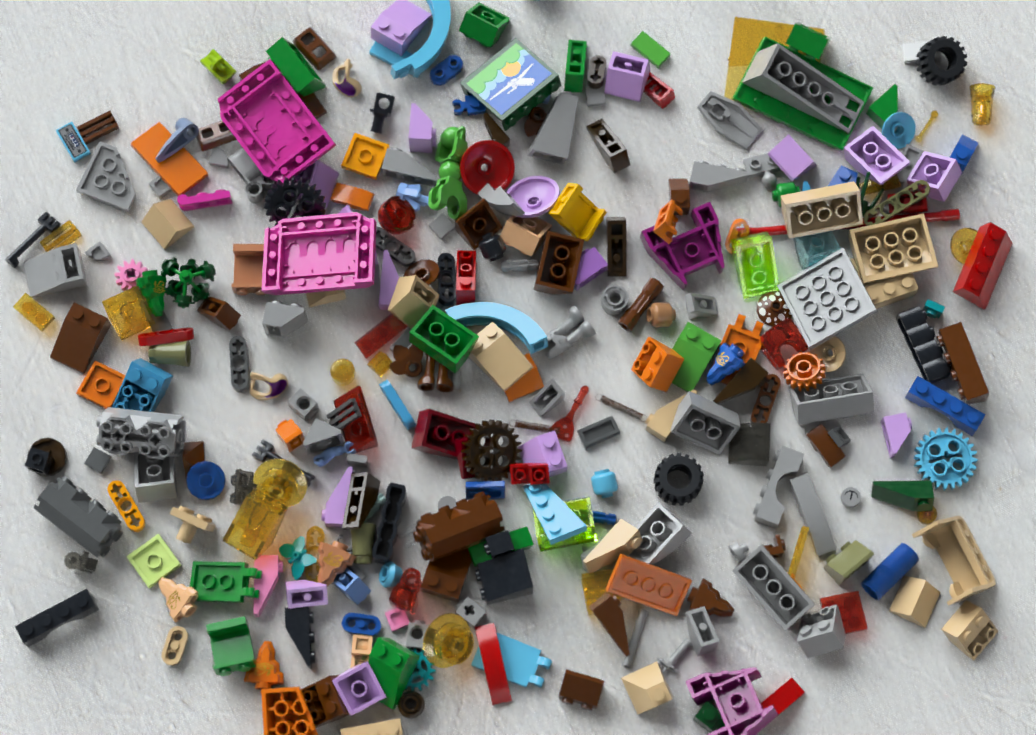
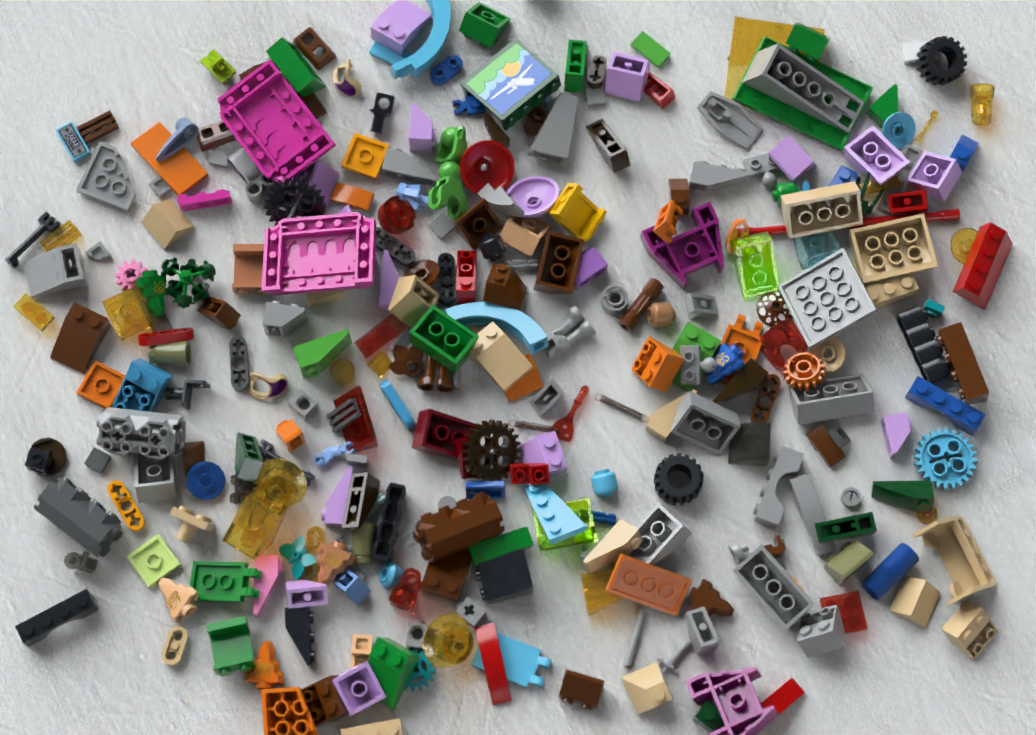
light grey slope [303,418,344,455] -> none
blue plate [342,613,381,636] -> none
bright pink tile [385,605,410,632] -> none
dark brown cone [397,691,425,718] -> none
black brick [483,530,515,559] -> none
dark grey tile [577,415,620,449] -> none
reddish brown slope [588,592,630,657] -> none
dark brown slope [606,217,627,277] -> none
clear yellow tile [788,526,809,580] -> none
olive beam [863,180,930,226] -> none
none -> black bracket [165,380,211,409]
none -> slope [235,432,264,483]
none -> bright green slope [293,329,352,379]
none -> reddish brown slope [483,263,527,310]
none -> light grey plate [680,345,717,385]
none -> dark green slope [814,512,877,543]

